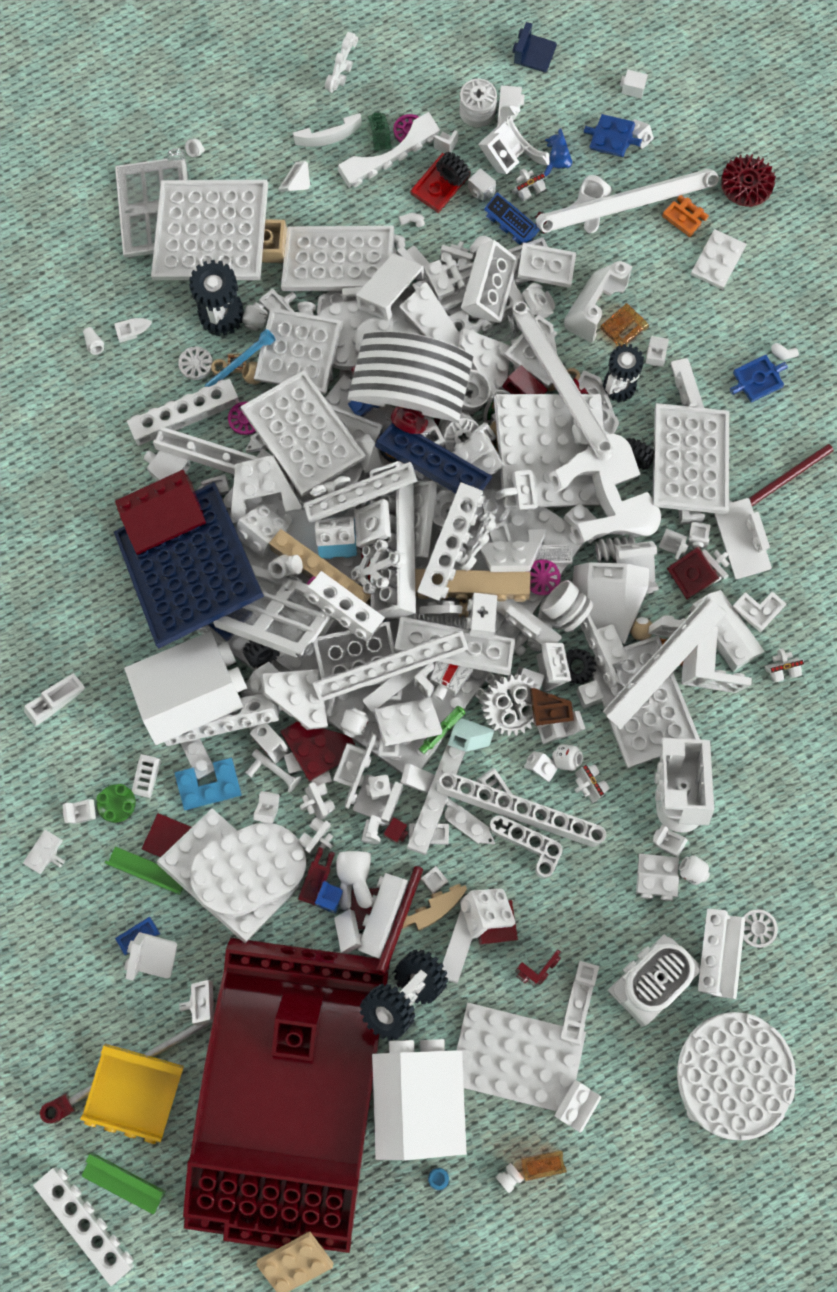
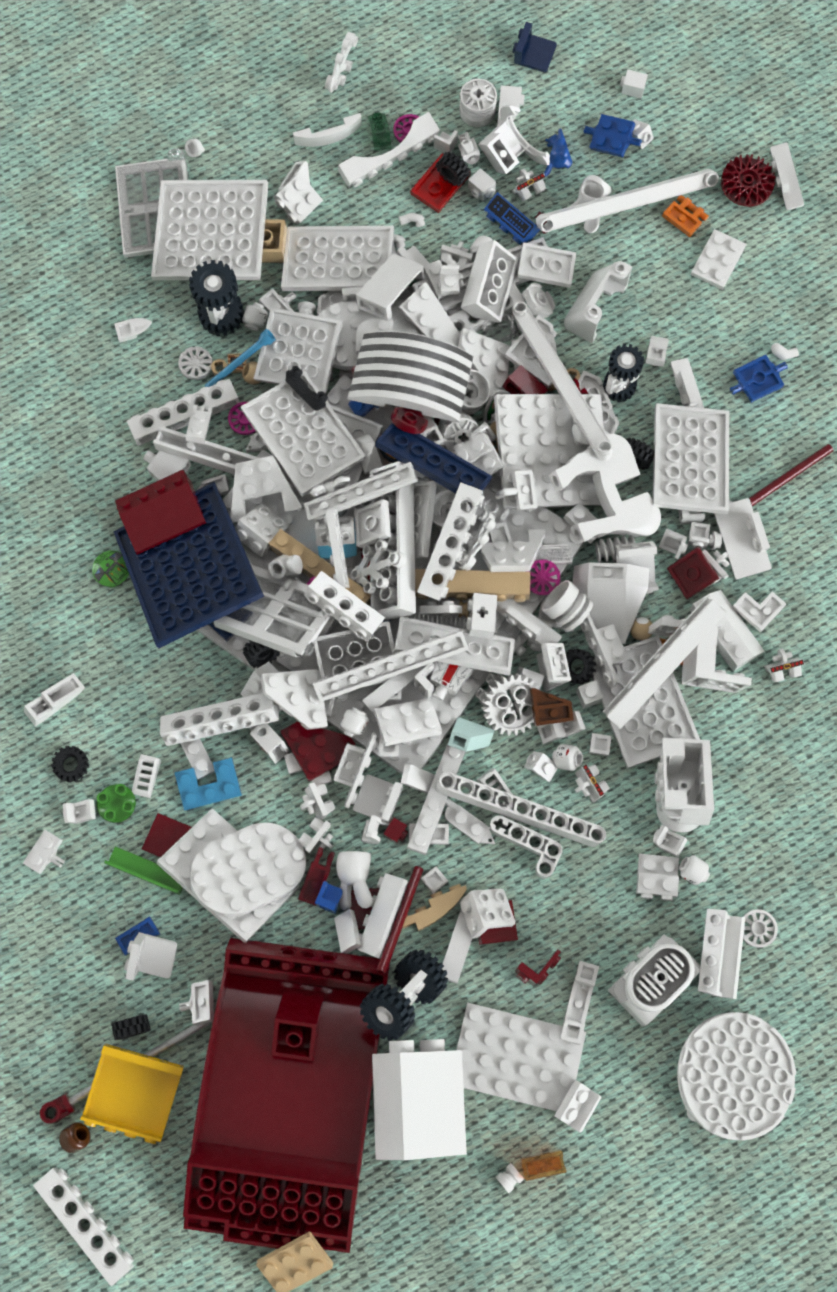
bright green panel [82,1153,166,1214] -> none
white cone [83,327,104,355] -> none
white brick [124,631,247,745] -> none
white piece [245,749,302,793] -> none
white bracket [253,791,280,824] -> none
white bracket [366,775,391,801] -> none
bright green piece [419,706,465,754] -> none
dark azure tile [428,1168,449,1190] -> none
clear orange plate [600,303,649,347] -> none
none -> black tyre [51,746,89,783]
none -> reddish brown head [59,1122,91,1153]
none -> bright green dish [92,550,129,588]
none -> black tyre [111,1014,151,1040]
none -> white hinge [185,404,213,444]
none -> white plate [273,172,323,224]
none -> black piece [285,366,328,411]
none -> white plate [324,510,350,589]
none -> white bracket [439,264,460,295]
none -> white hips [458,132,480,164]
none -> white plate [589,733,612,756]
none -> white plate [708,531,722,550]
none -> white bracket [770,142,804,210]

